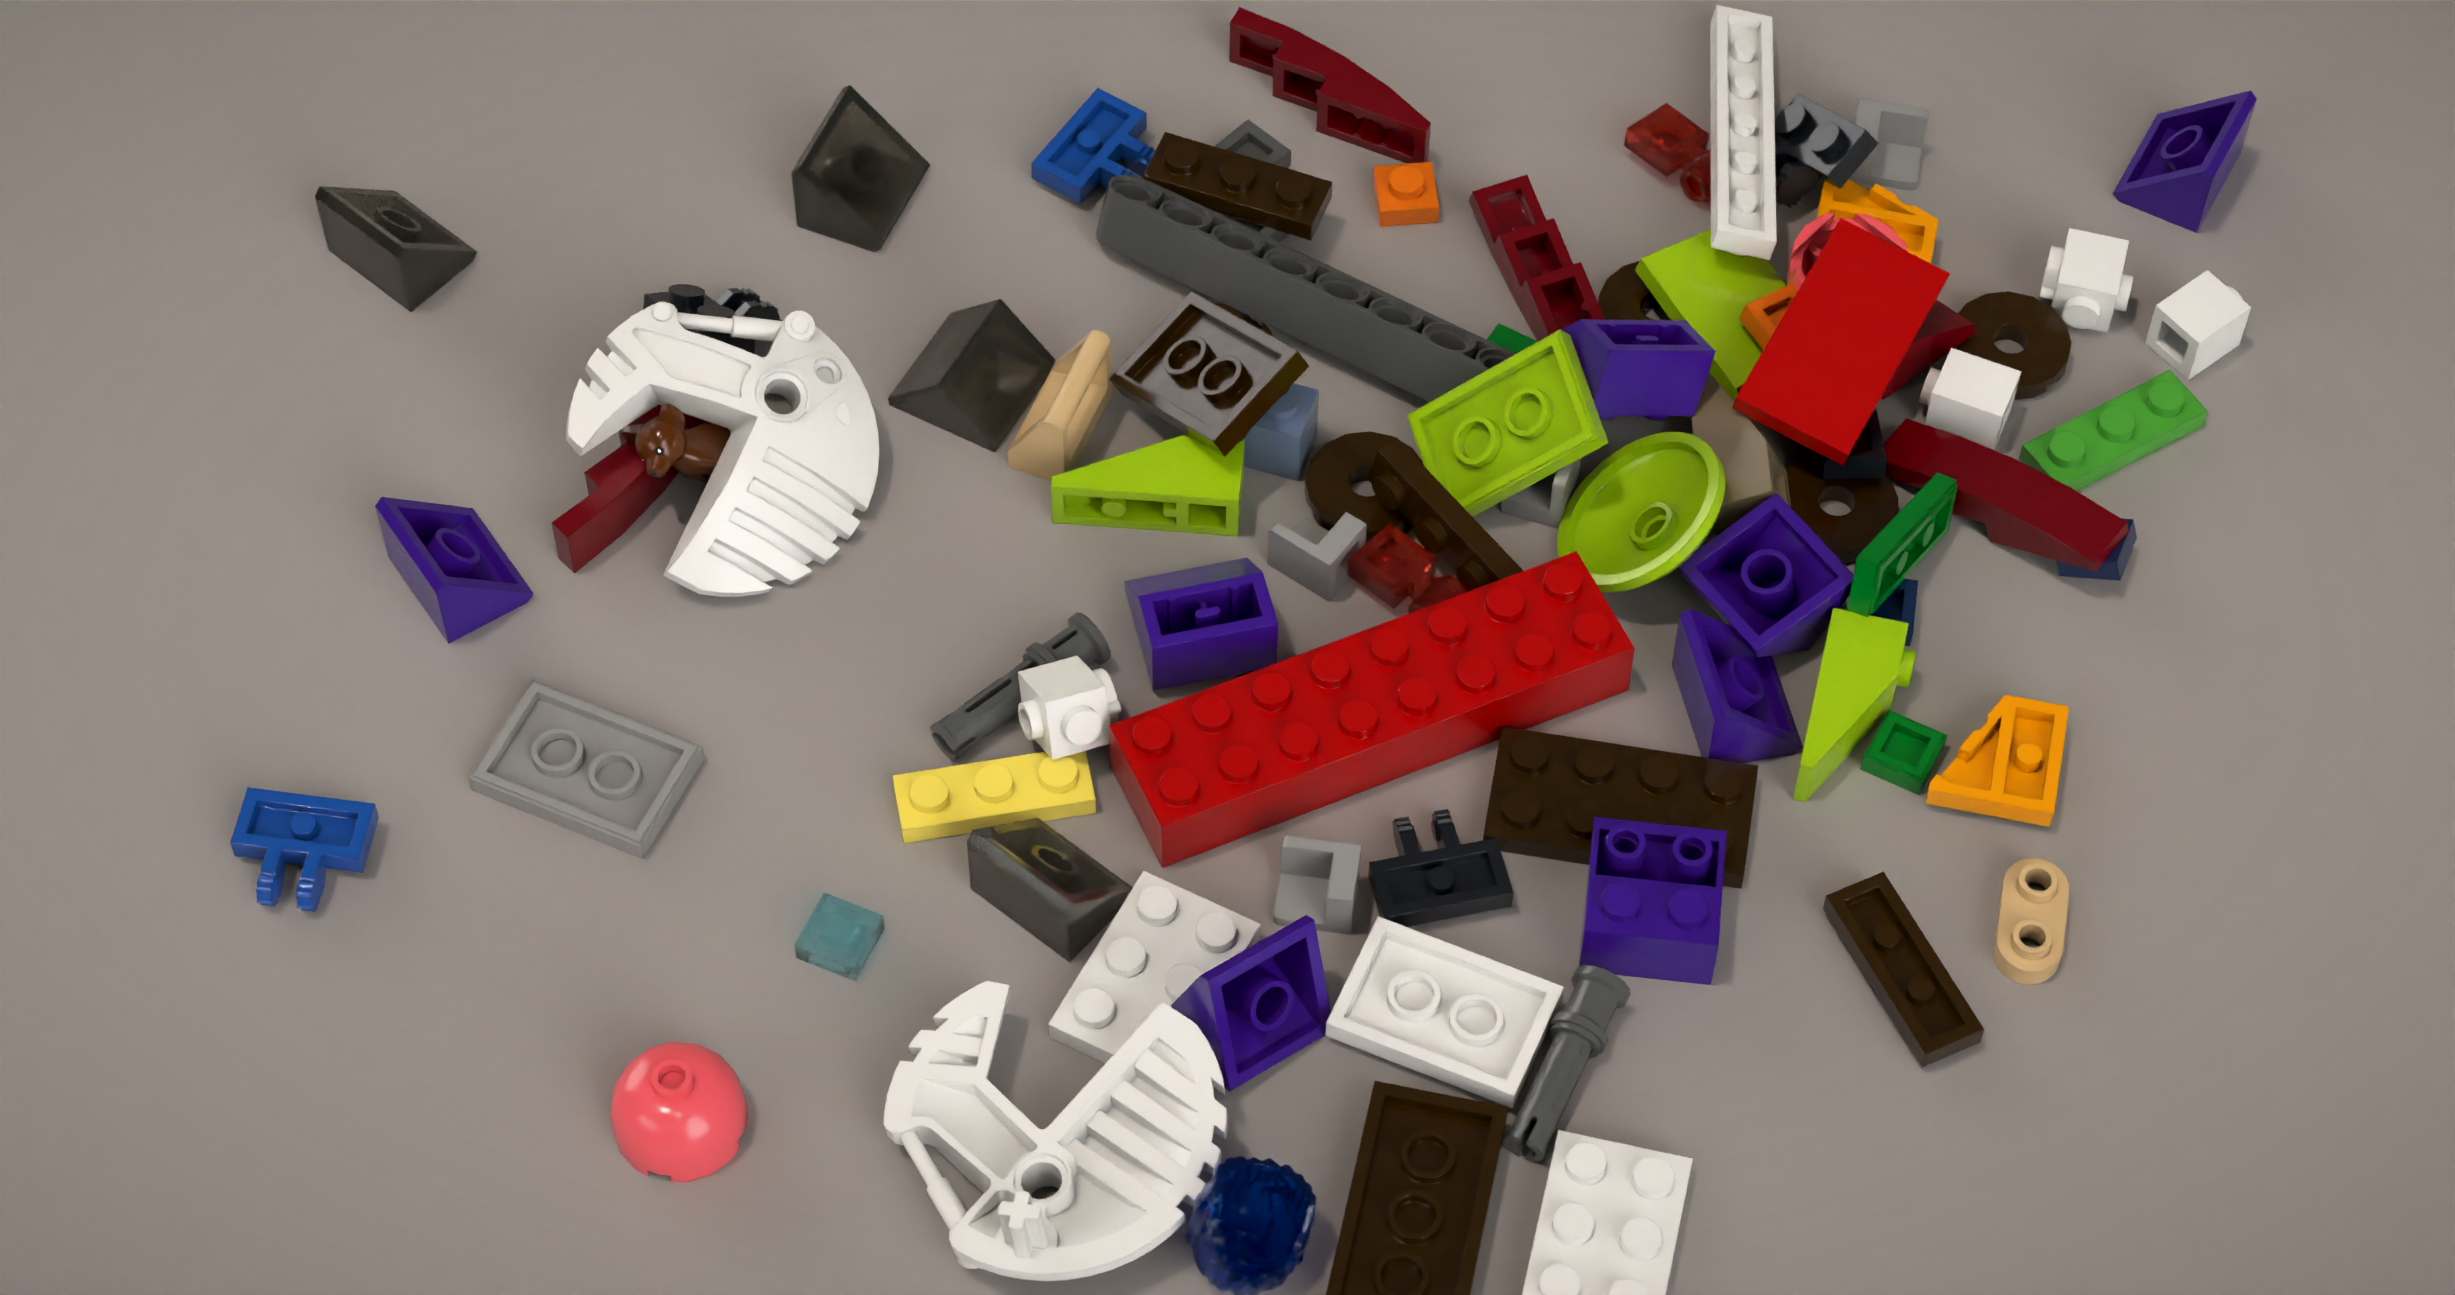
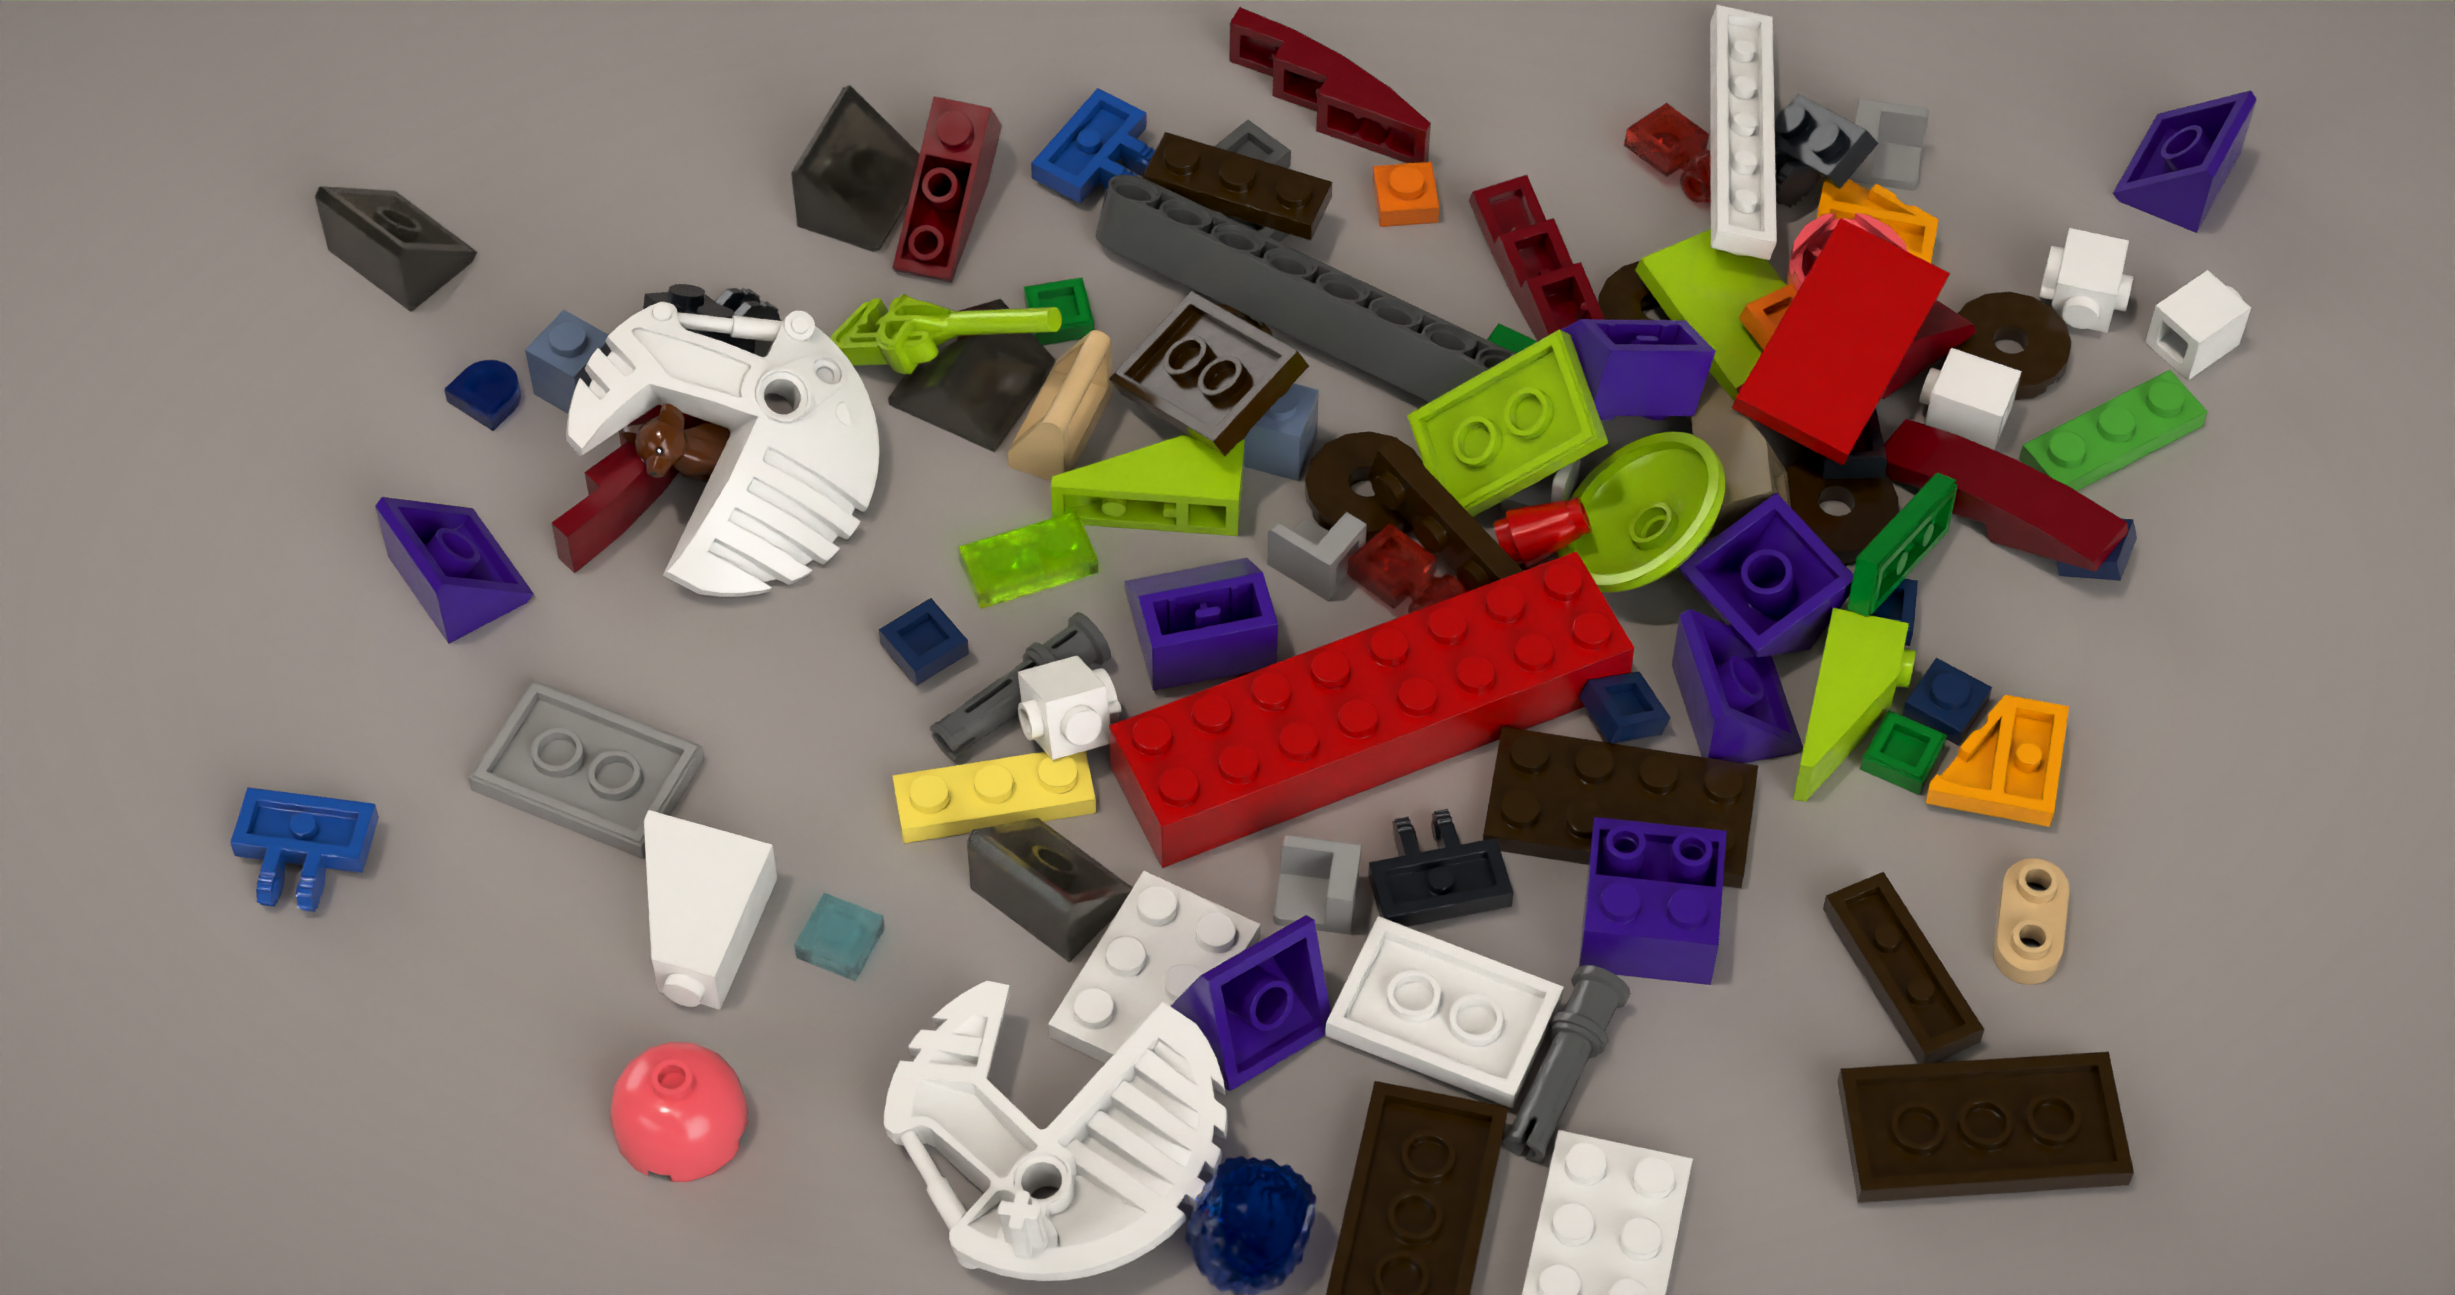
none -> clear blue tile [444,360,521,431]
none -> sand blue brick [525,310,612,414]
none -> white slope [644,810,777,1010]
none -> lime piece [830,294,1062,374]
none -> dark blue plate [879,598,969,686]
none -> dark red slope [892,96,1002,283]
none -> clear neon green plate [958,511,1098,609]
none -> green tile [1023,277,1095,347]
none -> red cone [1494,496,1592,569]
none -> dark blue plate [1579,671,1671,744]
none -> dark brown plate [1837,1052,2134,1203]
none -> dark blue plate [1902,658,1993,746]

